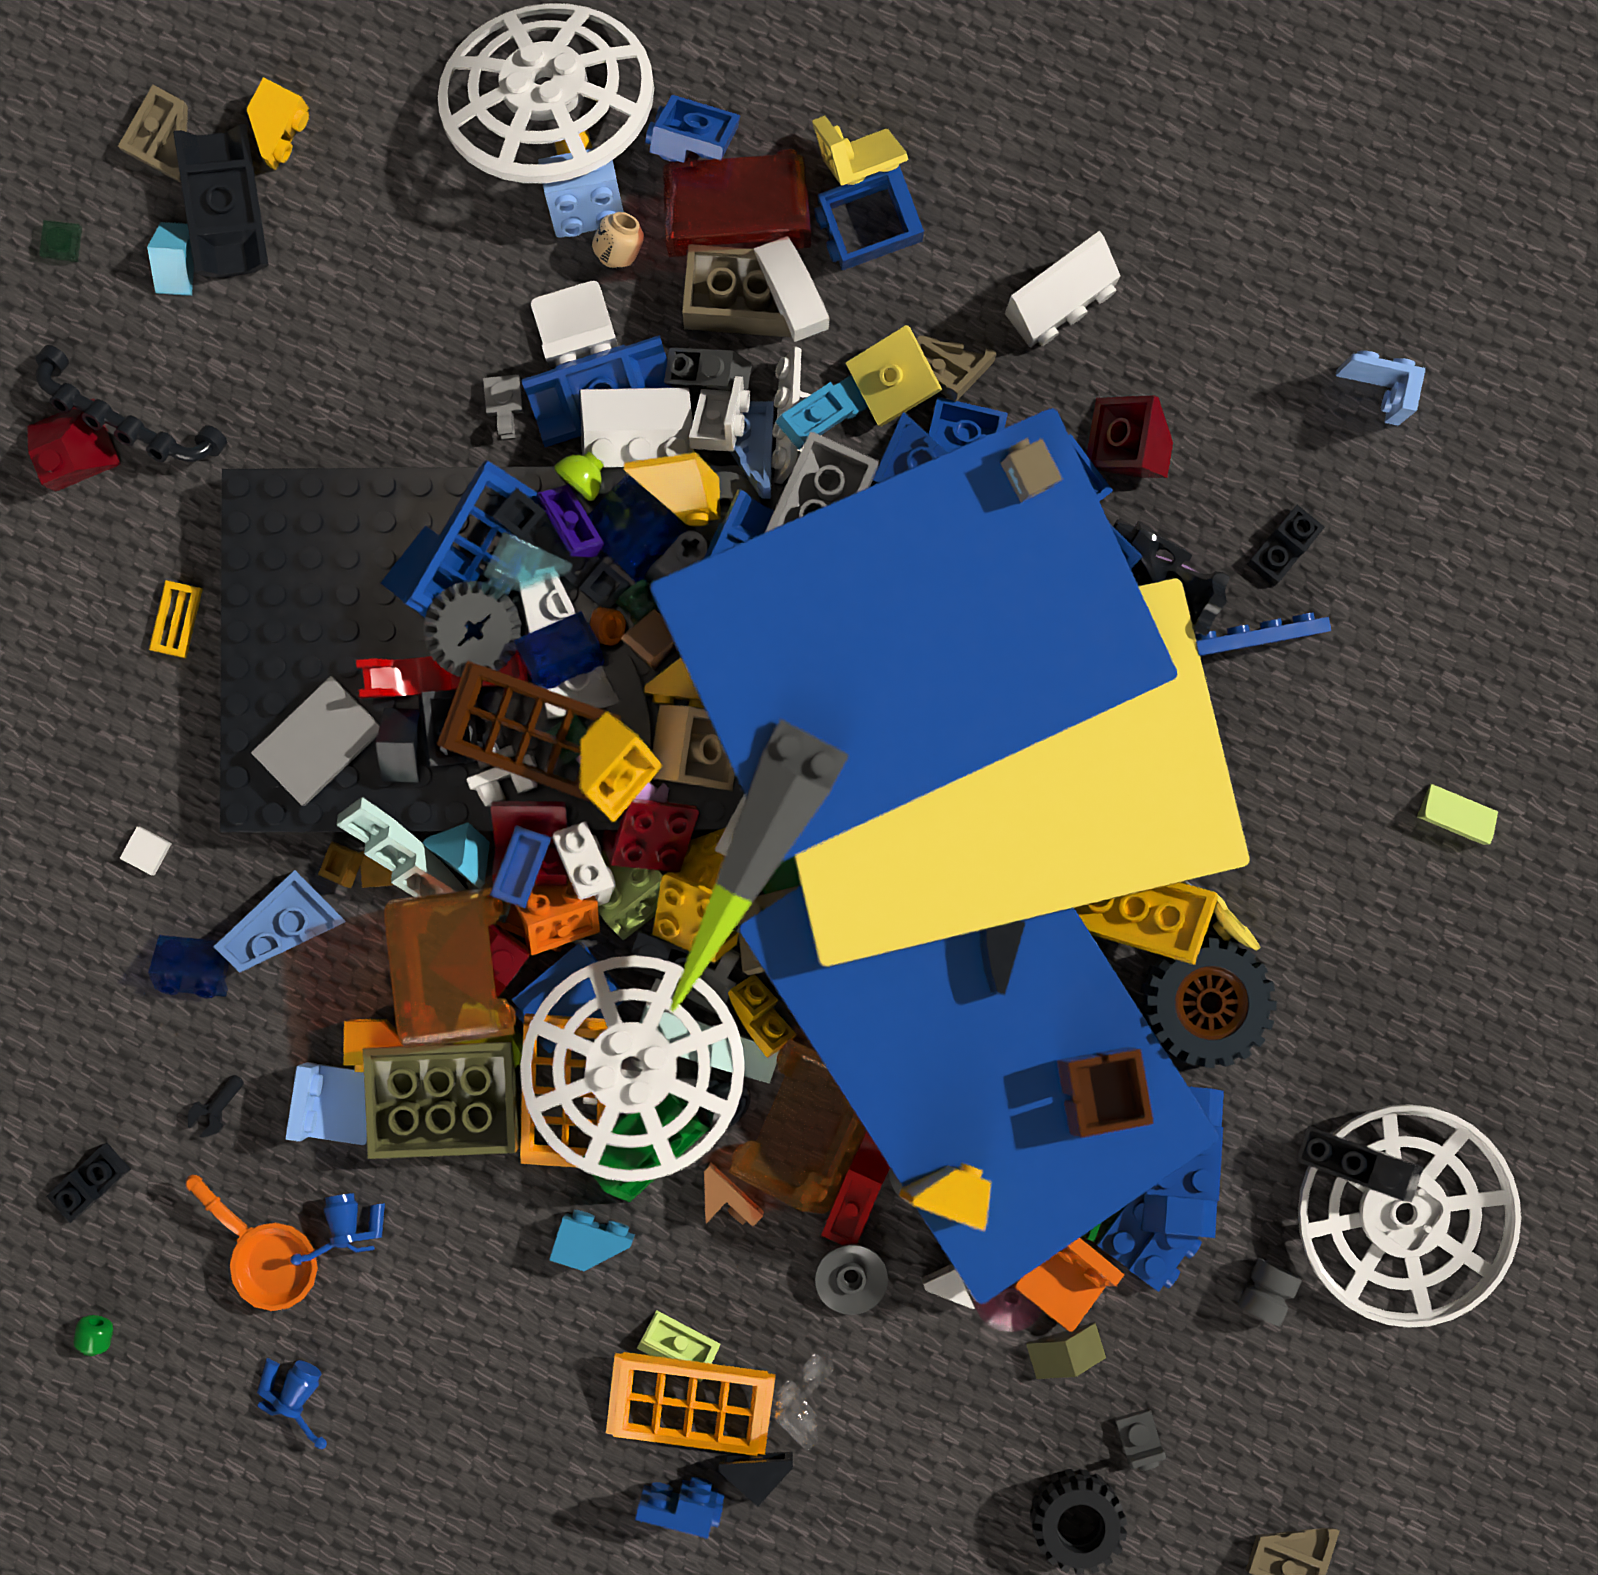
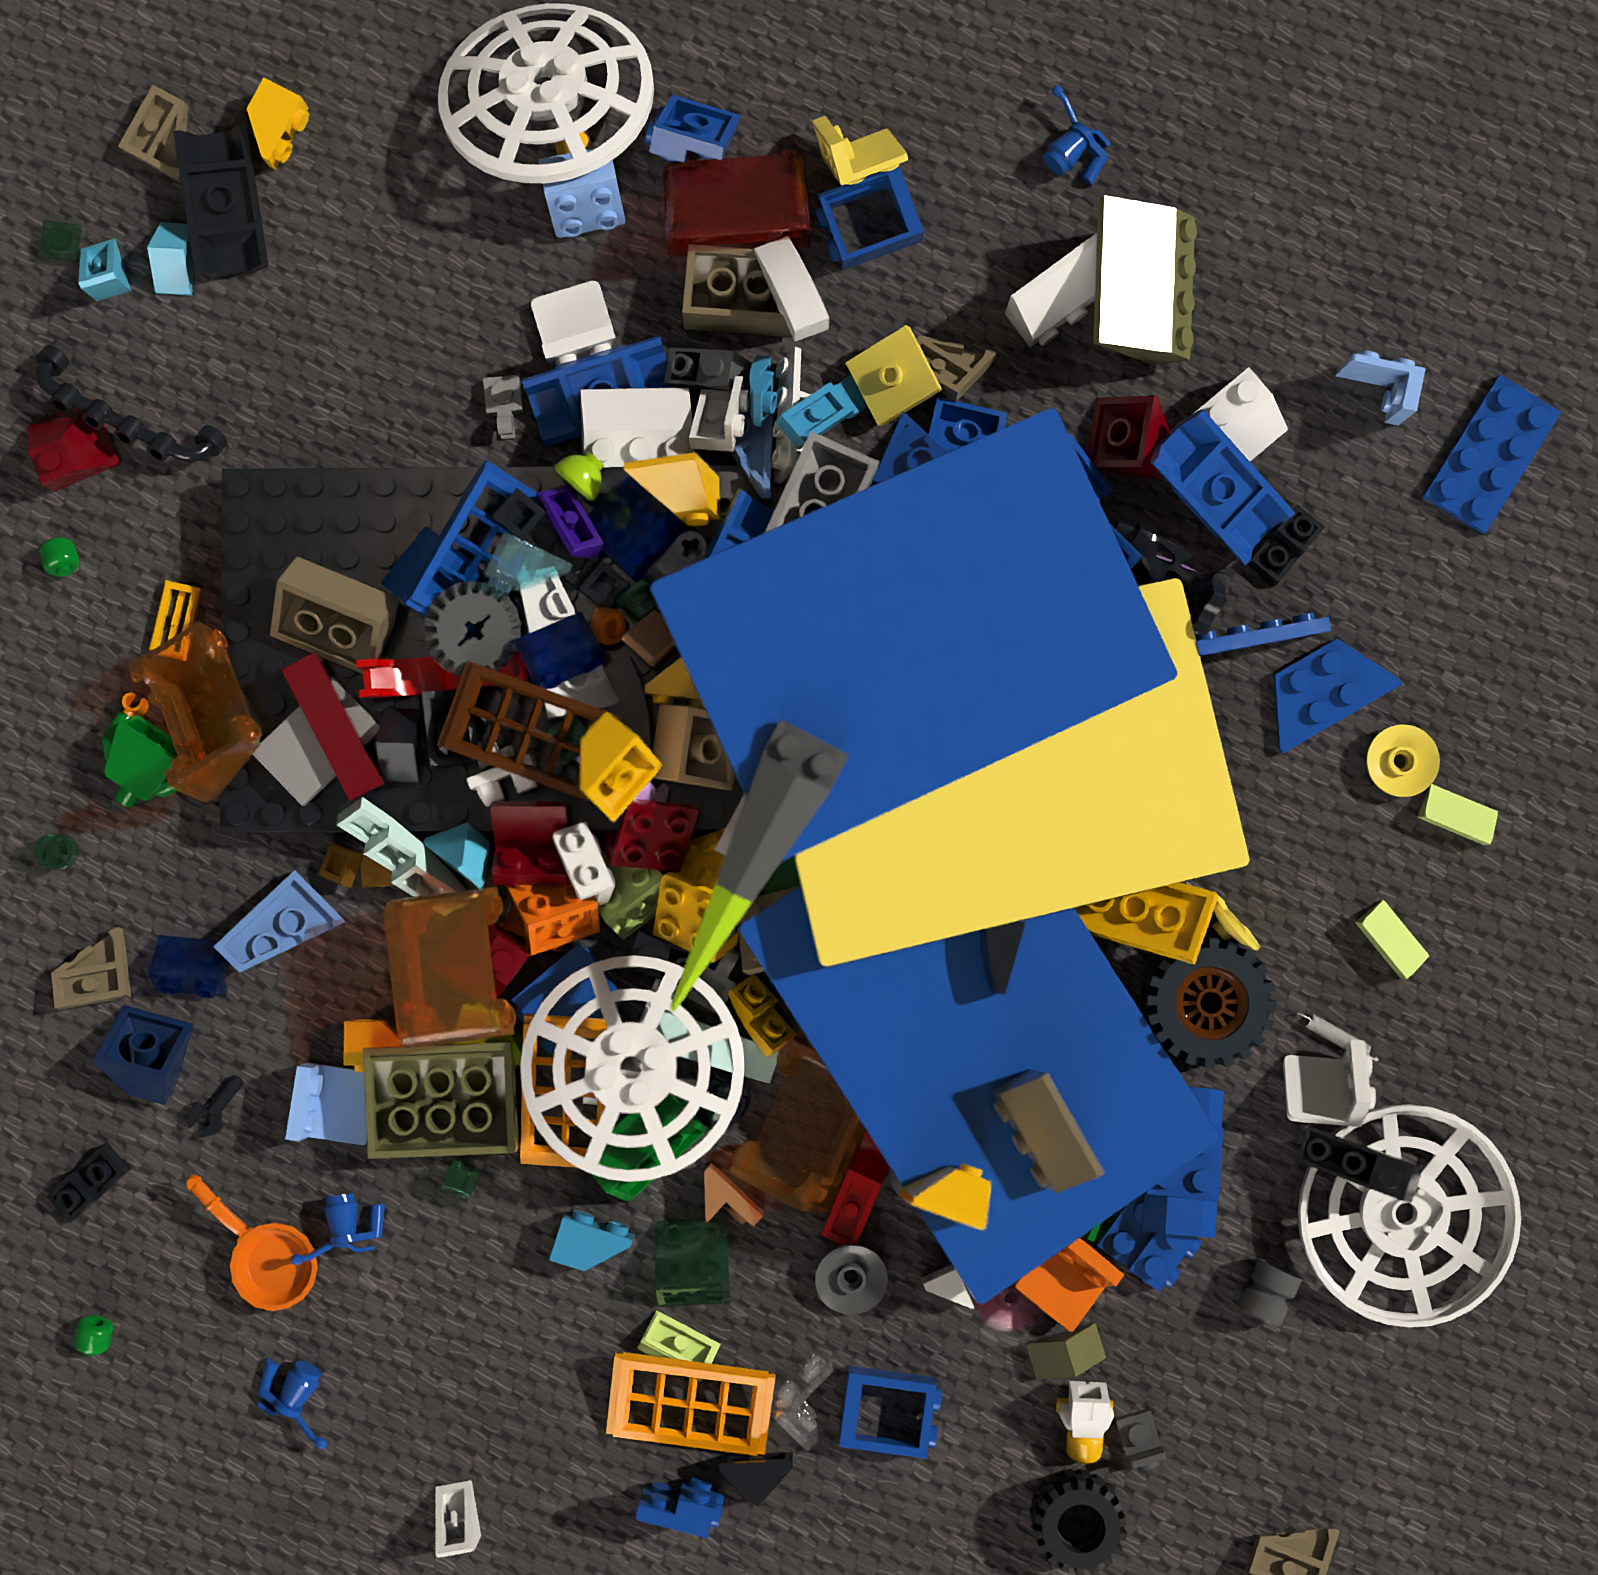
white tile [120,827,172,875] -> none
blue tile [490,825,551,908] -> none
tan head [592,212,644,268] -> none
dark tan brick [1001,439,1063,503] -> none
reddish brown piece [1057,1047,1154,1138] -> none
none -> clear green wheel [35,833,79,869]
none -> green piece [39,537,80,577]
none -> dark tan wing [51,927,131,1010]
none -> medium azure slope [78,238,131,301]
none -> dark blue slope [93,1005,193,1105]
none -> green torso [102,692,220,807]
none -> clear orange windscreen [128,621,262,803]
none -> dark tan slope [270,556,399,674]
none -> dark red tile [281,652,385,801]
none -> white slope [435,1480,481,1558]
none -> clear green wheel [440,1158,482,1204]
none -> clear green bracket [655,1218,731,1307]
none -> dark azure slope [750,355,777,427]
none -> blue window [839,1365,942,1459]
none -> dark tan slope [992,1069,1105,1193]
none -> blue piece [1042,85,1111,187]
none -> white piece [1056,1381,1114,1465]
none -> slope [1093,196,1197,365]
none -> blue piece [1150,409,1295,565]
none -> white slope [1193,367,1288,461]
none -> blue wing [1273,639,1403,754]
none -> white bracket [1283,1040,1376,1127]
none -> white piece [1297,1013,1379,1061]
none -> yellowish green slope [1355,900,1429,979]
none -> light yellow dish [1366,725,1440,797]
none -> blue plate [1422,374,1561,535]

